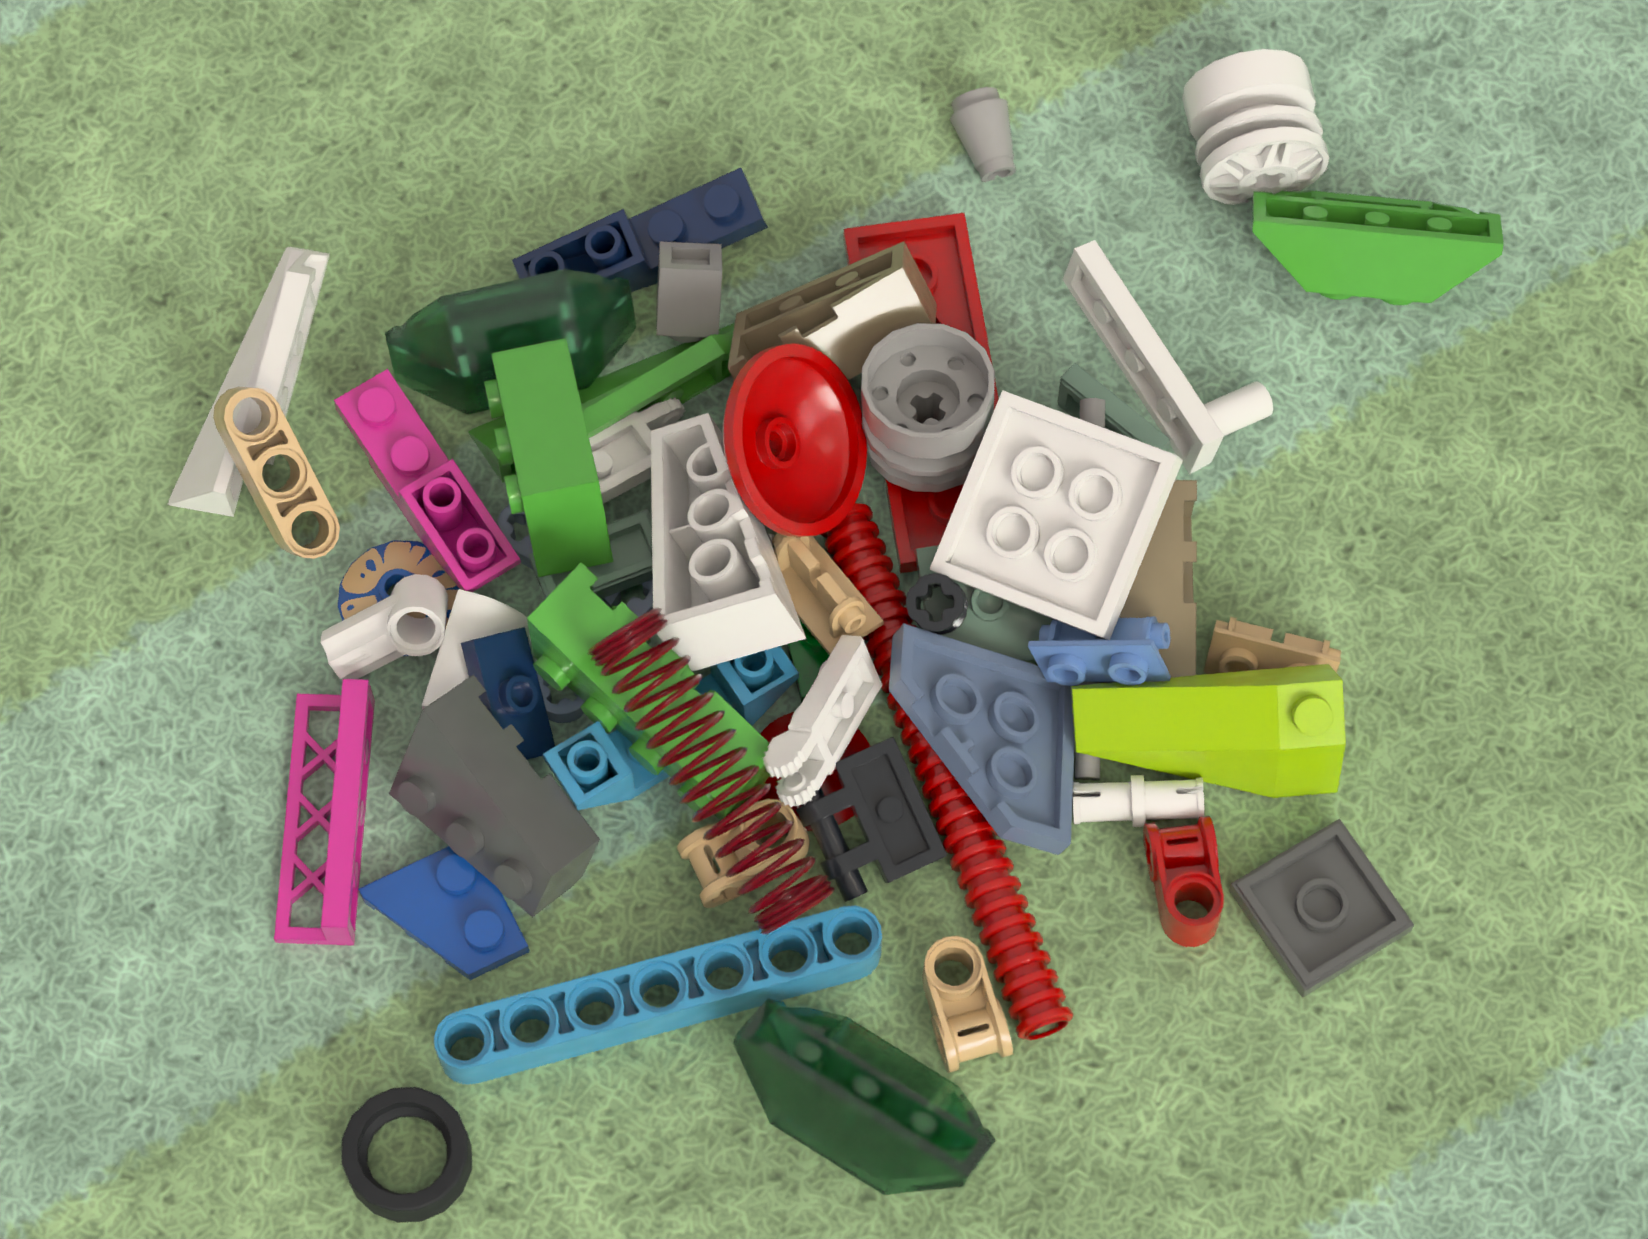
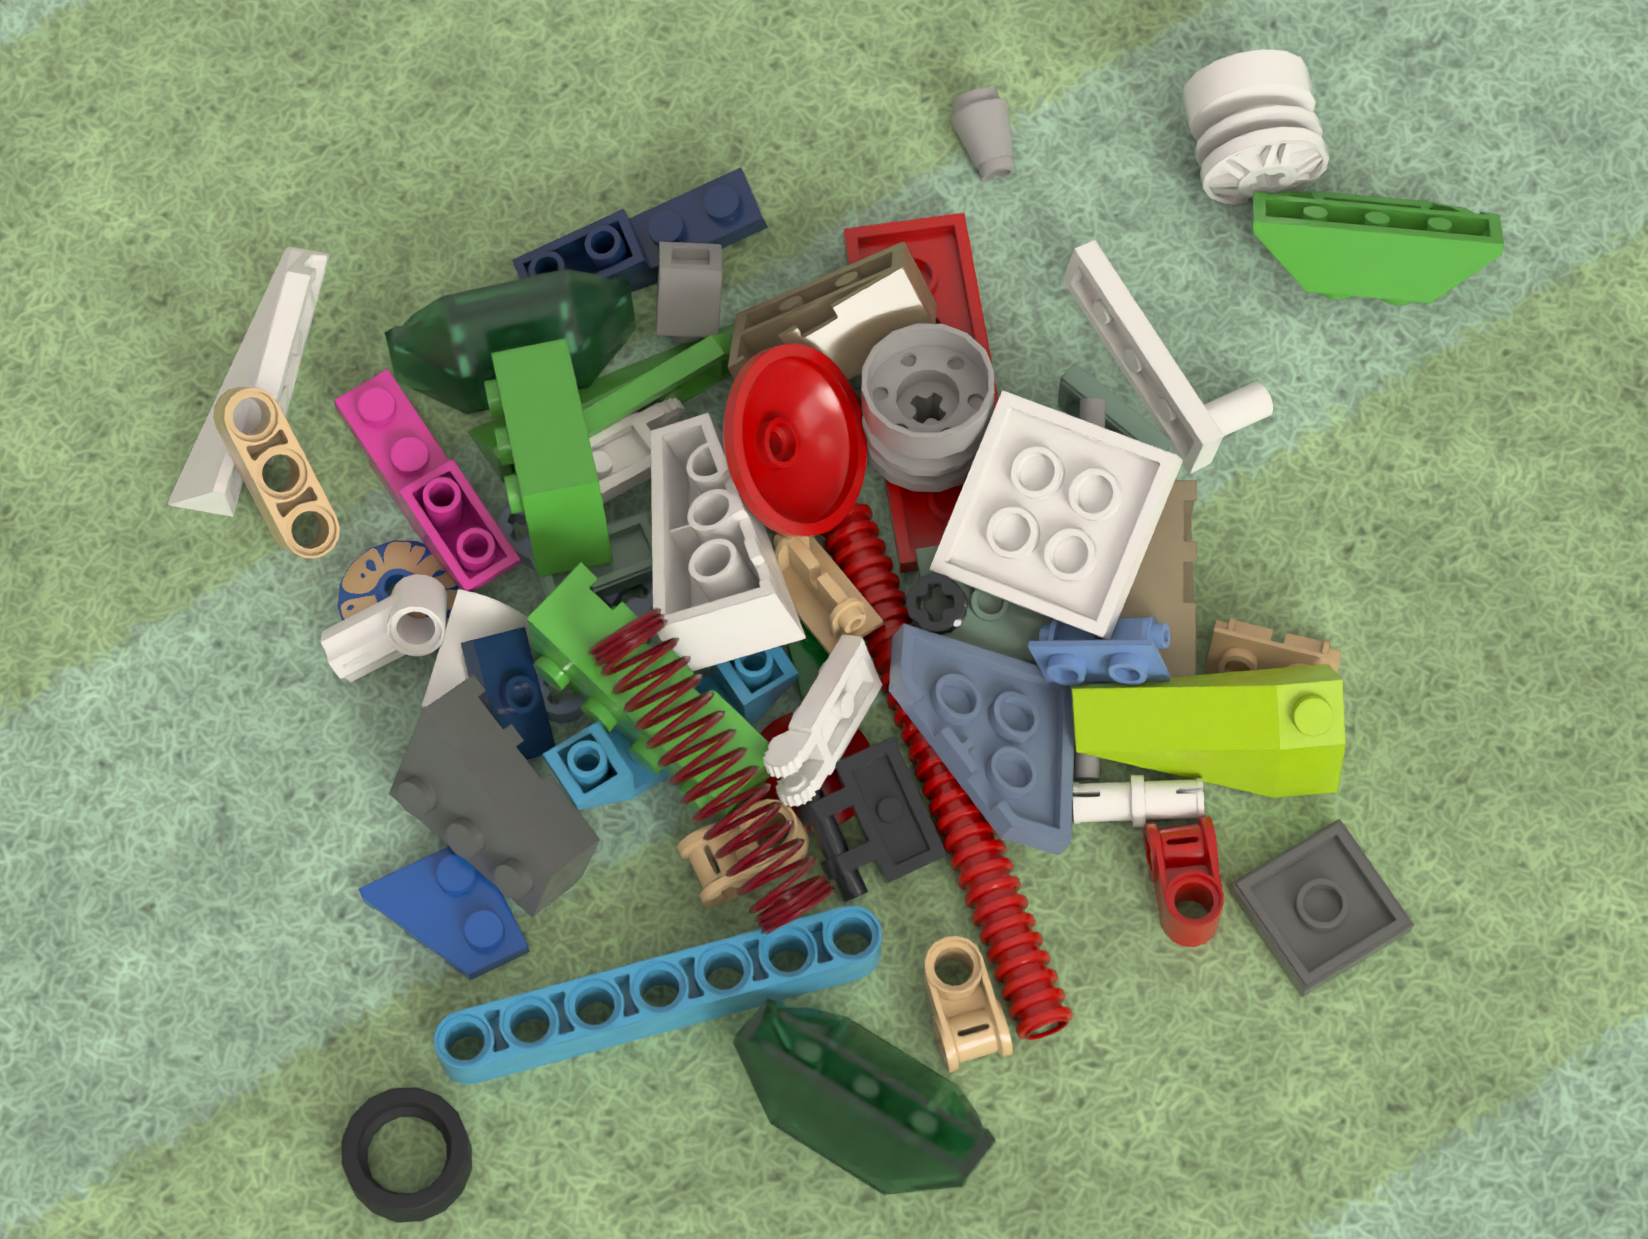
dark pink fence [274,679,375,946] -> none

